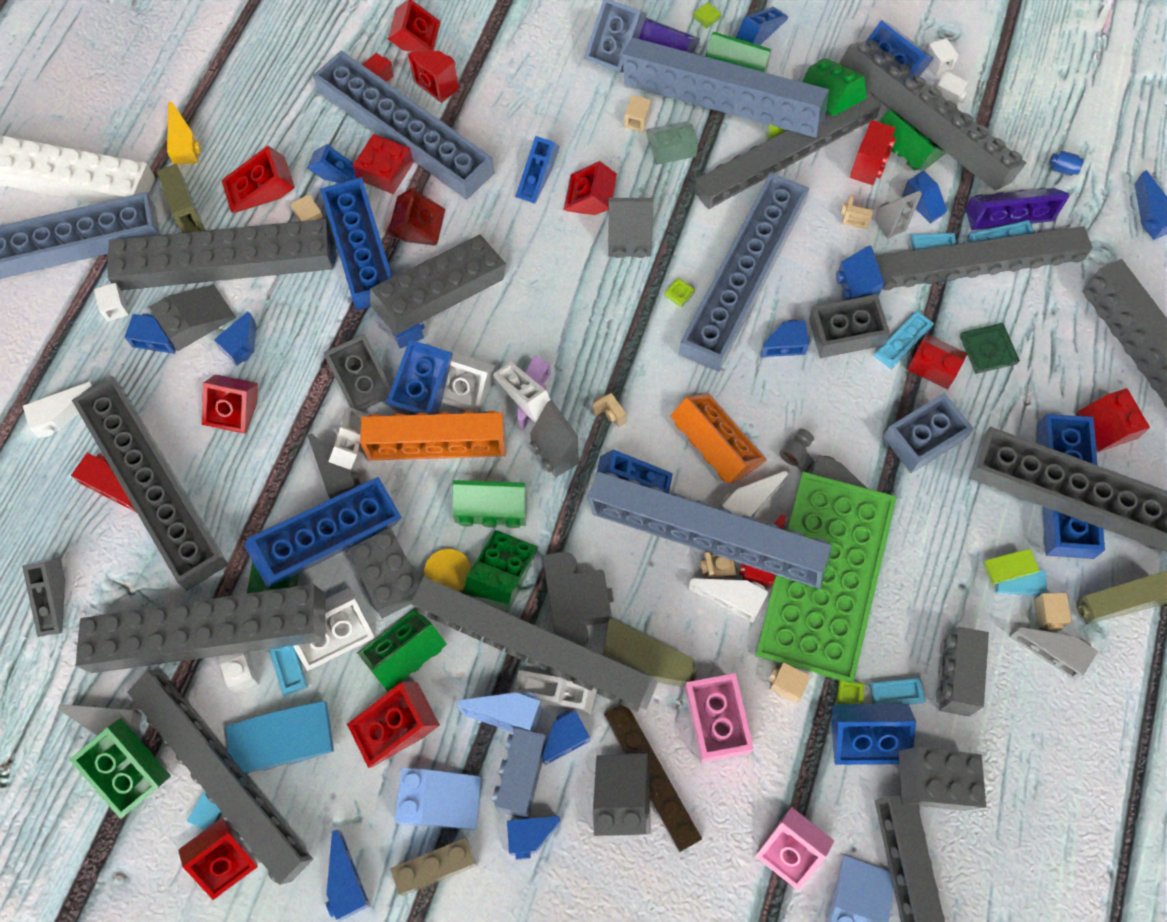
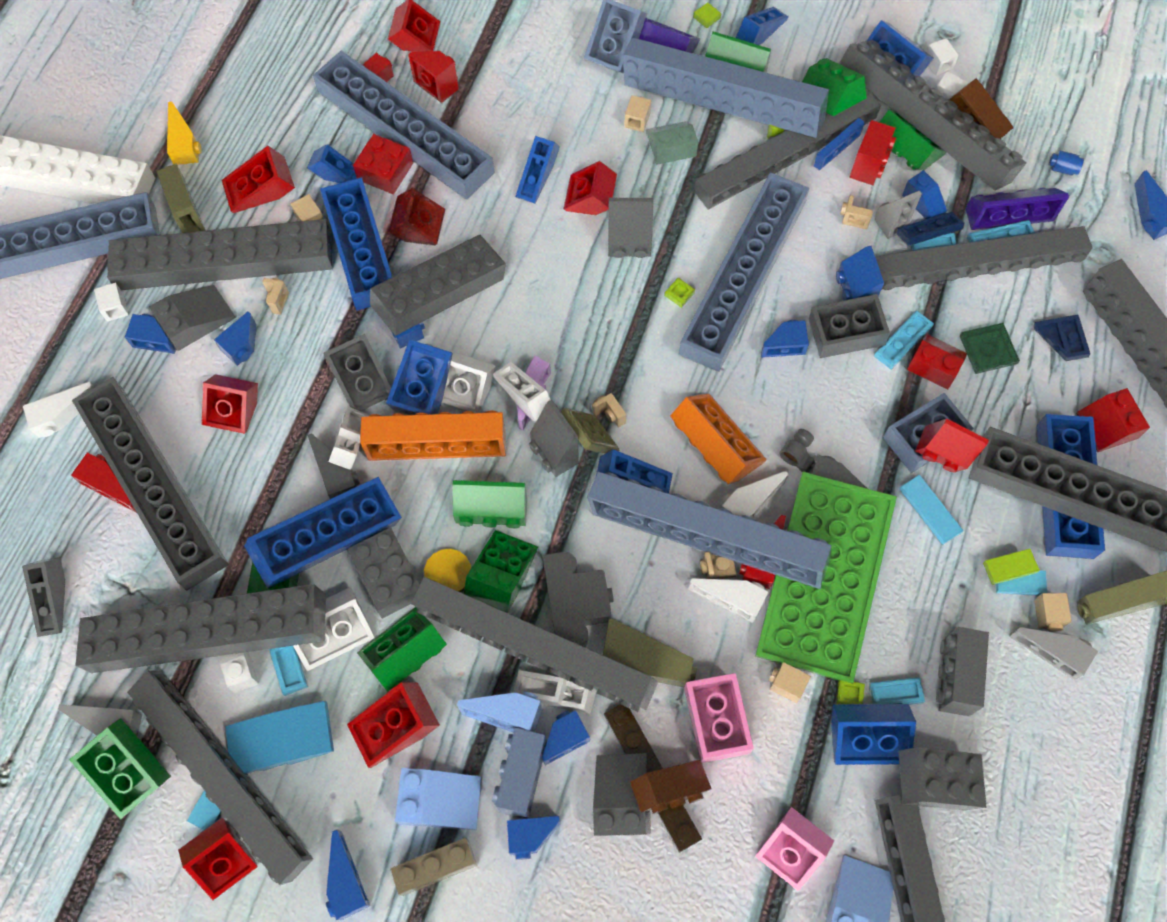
none -> tan bracket [262,278,289,315]
none -> olive tile [561,408,620,454]
none -> reddish brown brick [630,760,712,814]
none -> blue tile [814,118,864,170]
none -> dark blue tile [897,212,964,246]
none -> medium azure tile [900,475,964,545]
none -> slope [915,419,989,473]
none -> reddish brown brick [949,78,1014,139]
none -> dark blue wing [1033,314,1091,361]

